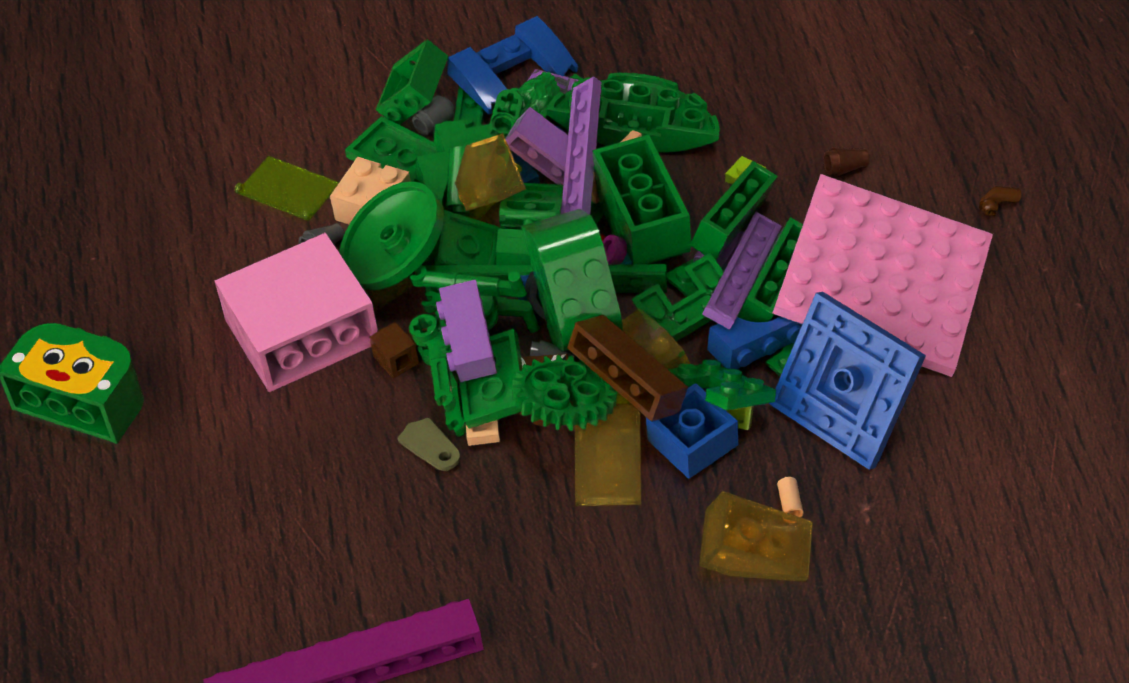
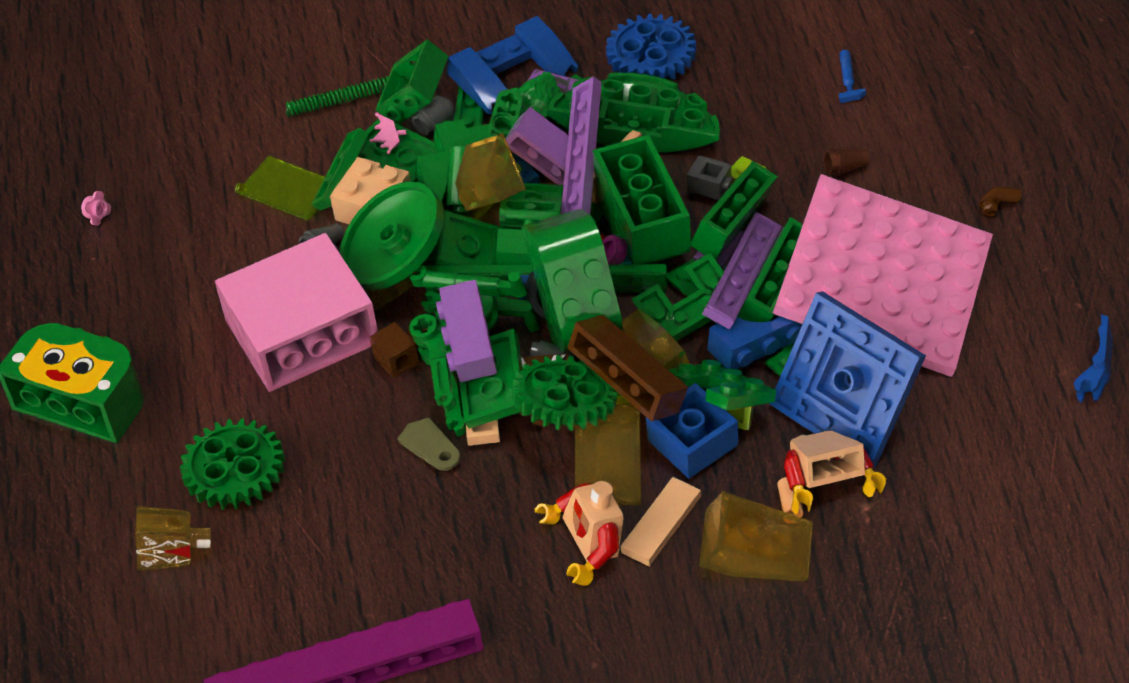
none -> bright pink plate [81,191,111,226]
none -> clear yellow torso [135,506,211,570]
none -> green gear [180,418,285,510]
none -> green piece [285,76,388,118]
none -> green plate [311,128,369,211]
none -> bright pink piece [369,112,406,154]
none -> torso [535,481,624,586]
none -> blue gear [606,14,696,80]
none -> light nougat tile [621,477,701,567]
none -> dark grey brick [687,155,735,200]
none -> light nougat torso [784,431,886,514]
none -> blue piece [839,50,867,103]
none -> blue arm [1074,315,1113,403]

